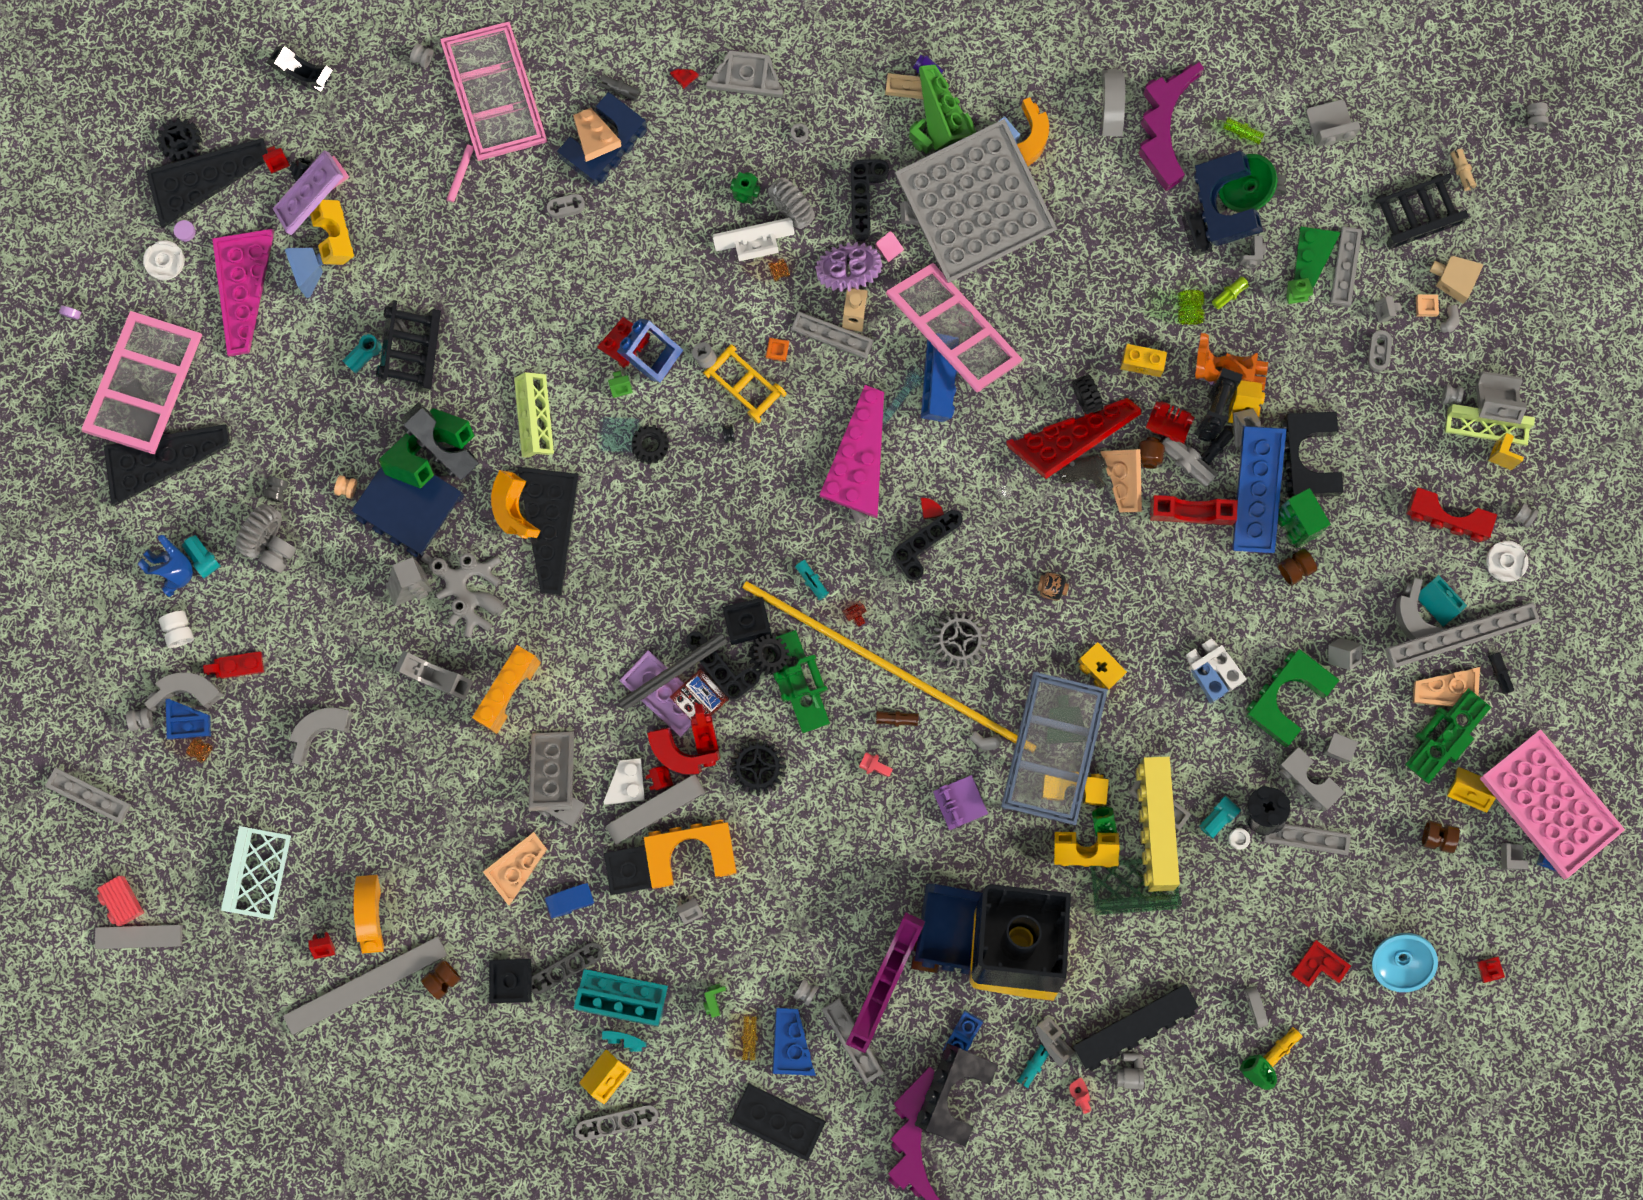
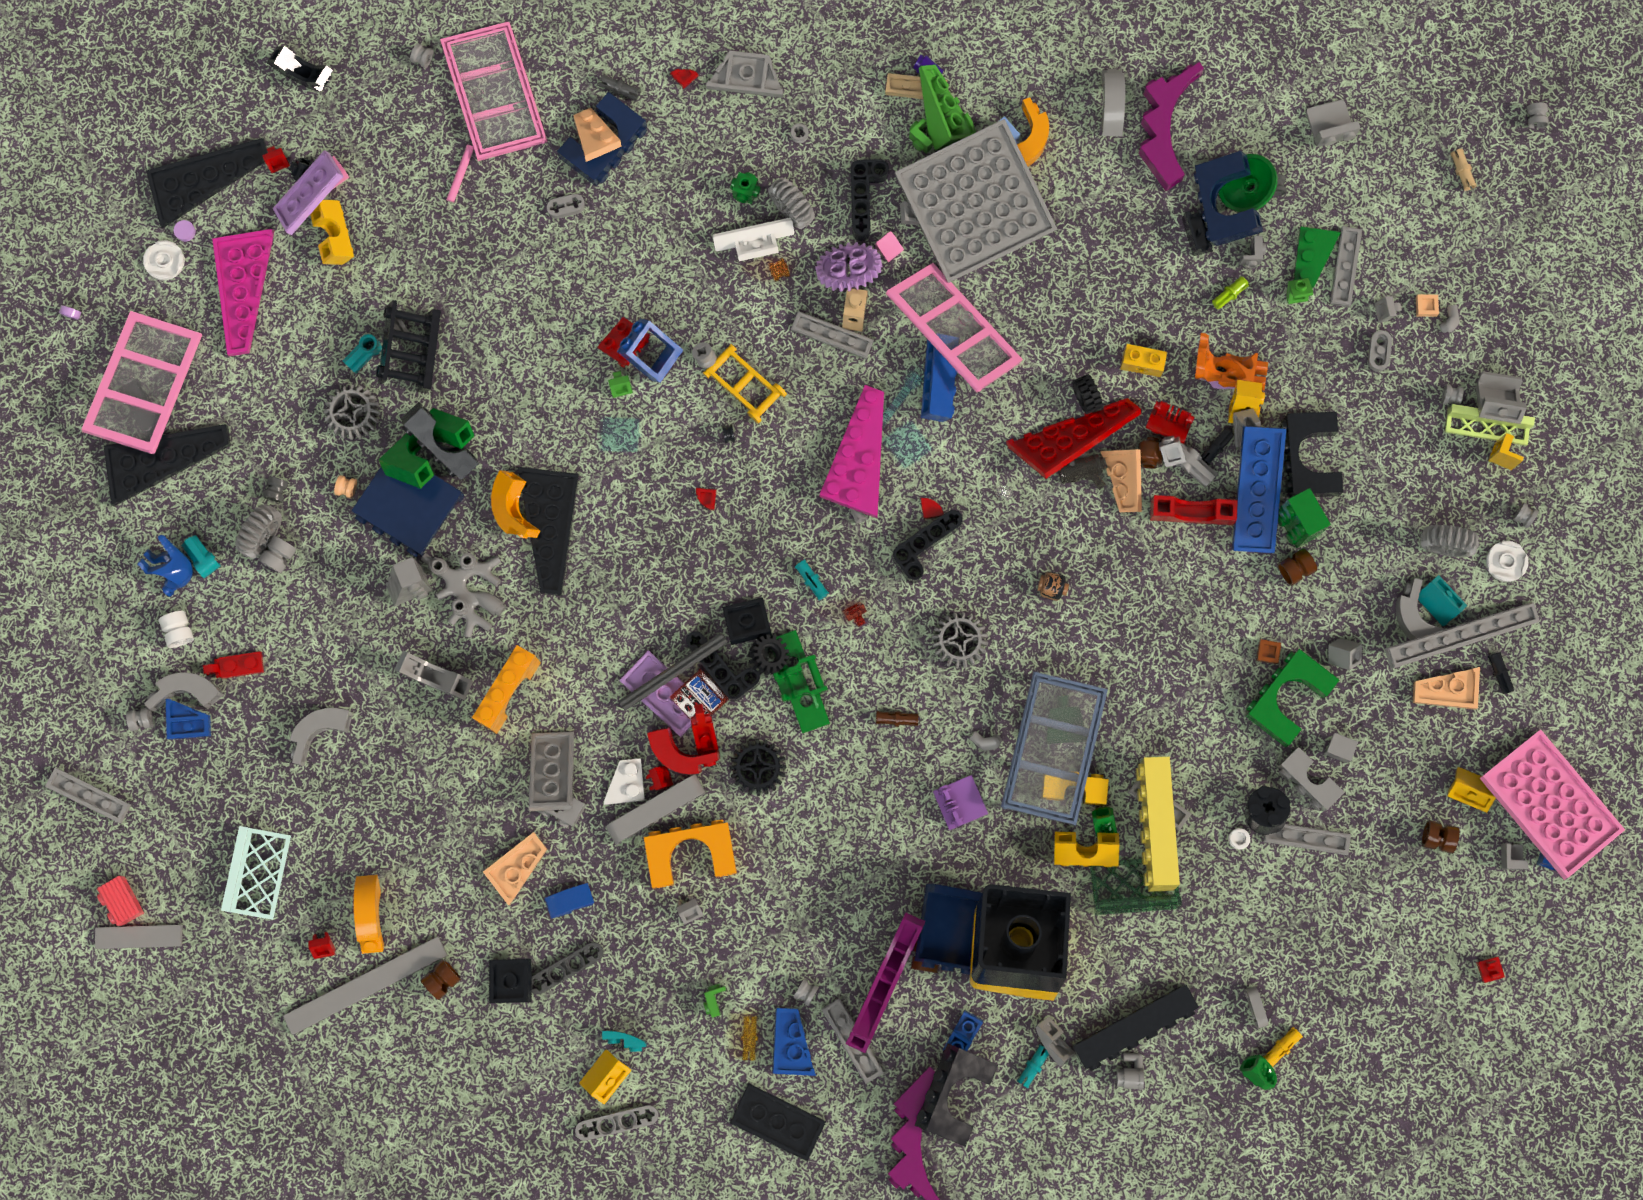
black gear [156,118,203,161] -> none
clear orange wheel [186,737,213,763] -> none
medium blue slope [285,248,324,298] -> none
yellowish green fence [514,372,554,457] -> none
teal brick [573,969,668,1027] -> none
black plate [604,846,652,896] -> none
black tyre [631,424,669,464] -> none
yellow piece [742,581,1037,753] -> none
orange tile [766,338,790,362] -> none
coral piece [859,752,893,777] -> none
coral piece [1070,1077,1091,1114] -> none
yellow brick [1078,642,1127,690] -> none
clear neon green wheel [1178,290,1205,325] -> none
white hips [1185,638,1247,704] -> none
black fence [1194,368,1243,442] -> none
teal piece [1199,795,1241,839] -> none
clear neon green pin [1222,117,1265,145] -> none
red plate [1290,940,1351,988] -> none
black fence [1371,173,1469,250] -> none
medium azure dish [1372,933,1438,992] -> none
green piece [1405,688,1492,784] -> none
red arch [1406,487,1497,542] -> none
tan torso [1429,256,1483,304] -> none
none -> light grey gear [324,385,380,440]
none -> red tile [696,488,717,511]
none -> clear light blue piece [884,421,932,469]
none -> light grey bracket [1159,436,1186,468]
none -> dark orange plate [1256,639,1281,664]
none -> light grey gear [1421,524,1479,558]

